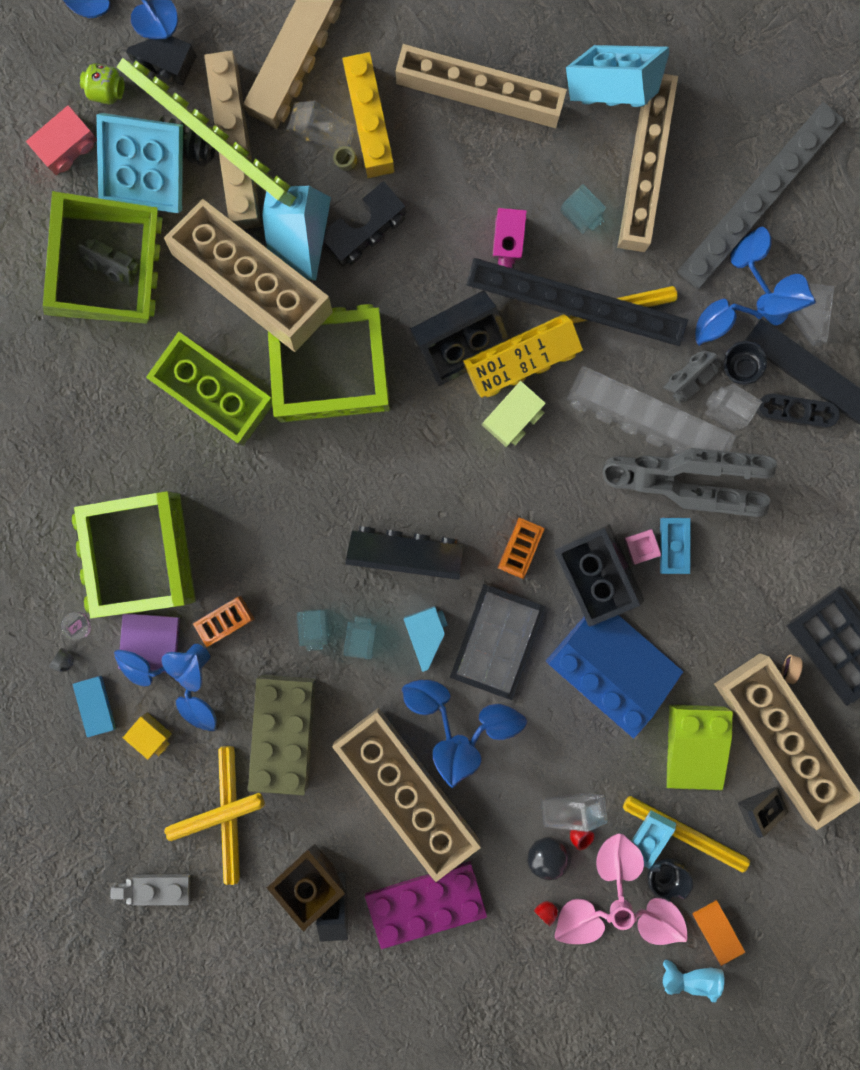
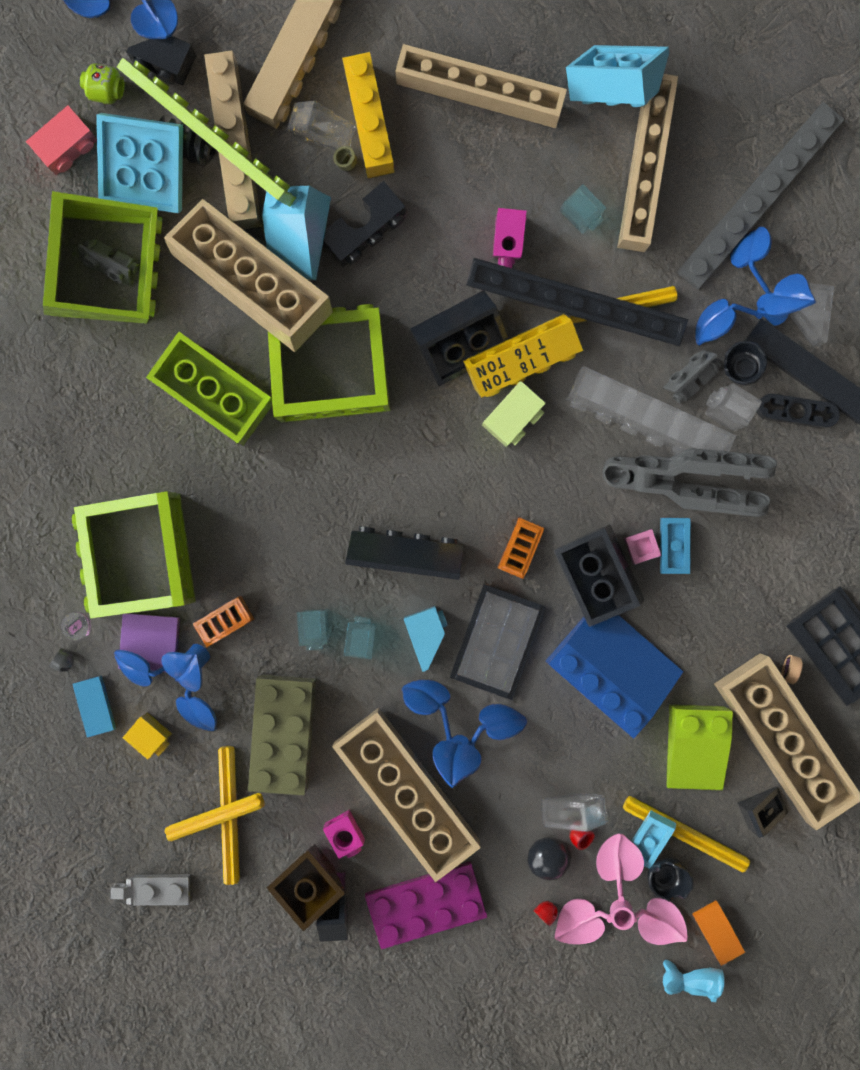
none -> dark pink brick [323,810,365,859]

